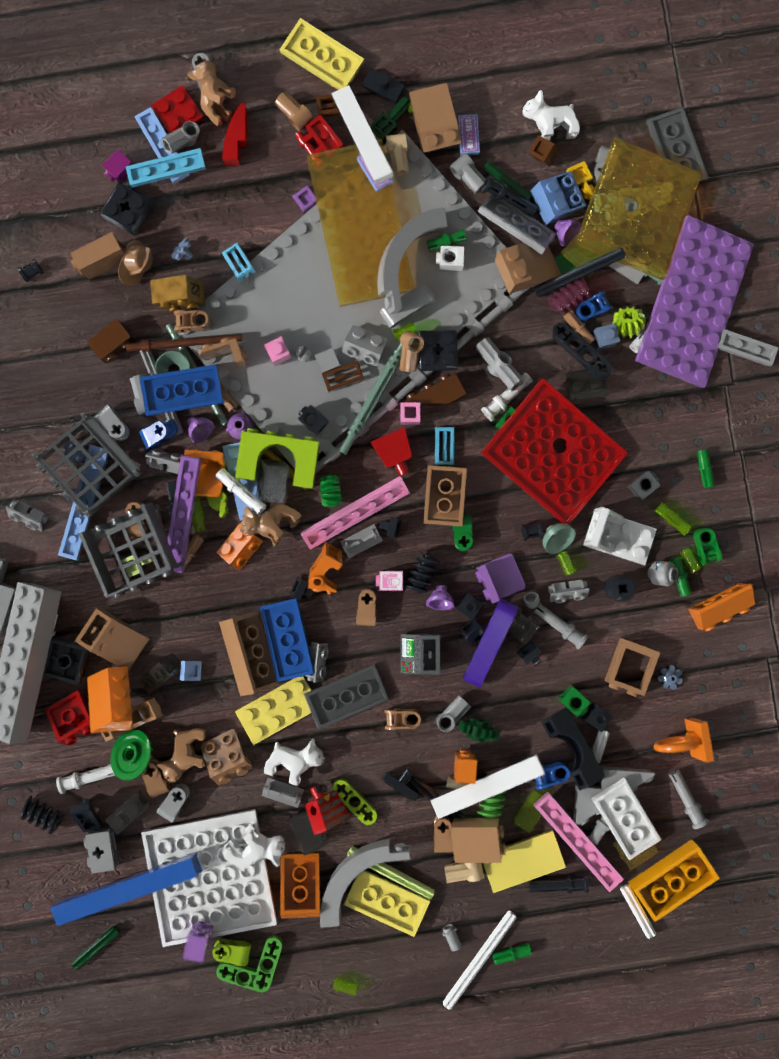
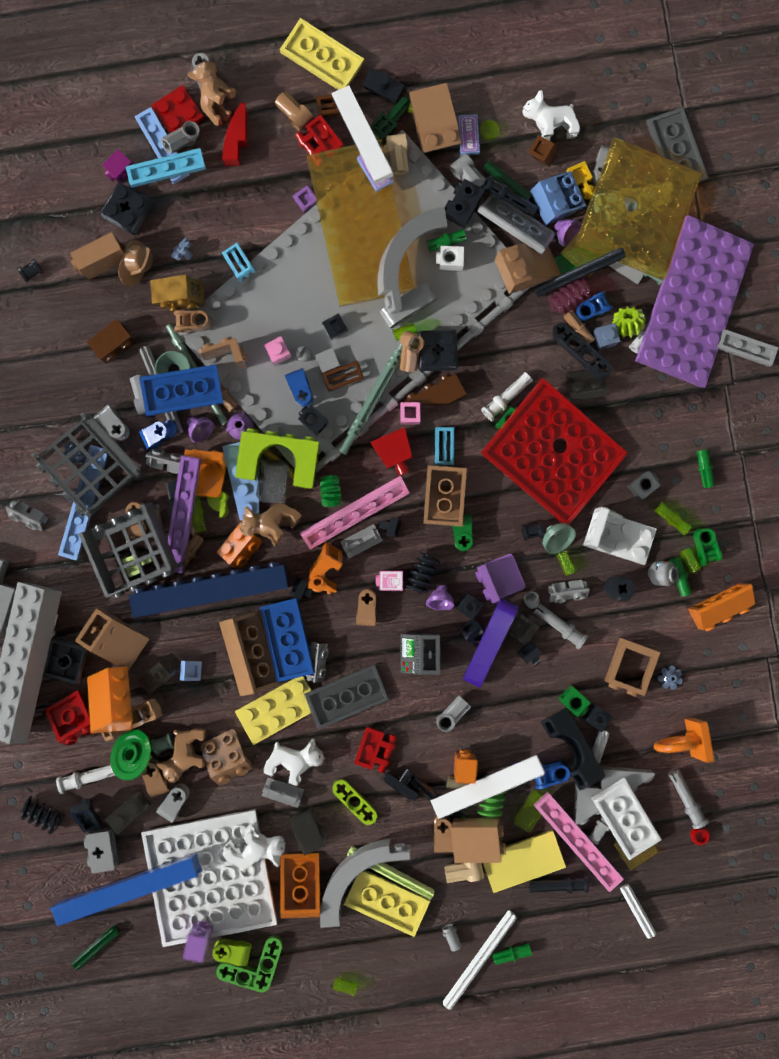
copper bar [126,334,242,352] -> none
white pin [216,468,266,515] -> none
red torso [305,784,351,835] -> none
light grey bracket [342,325,388,366] -> none
medium nougat piece [384,708,421,730] -> none
dark green gear [458,718,501,743] -> none
light grey piece [476,337,524,391] -> none
light orange brick [628,839,720,922] -> none
none -> dark blue brick [129,562,291,618]
none -> sand green bush [151,732,175,756]
none -> blue piece [285,368,313,407]
none -> black tile [322,313,348,340]
none -> red plate [354,726,397,773]
none -> black brick [445,179,485,229]
none -> clear neon green tile [480,120,499,141]
none -> red plate [690,827,710,845]

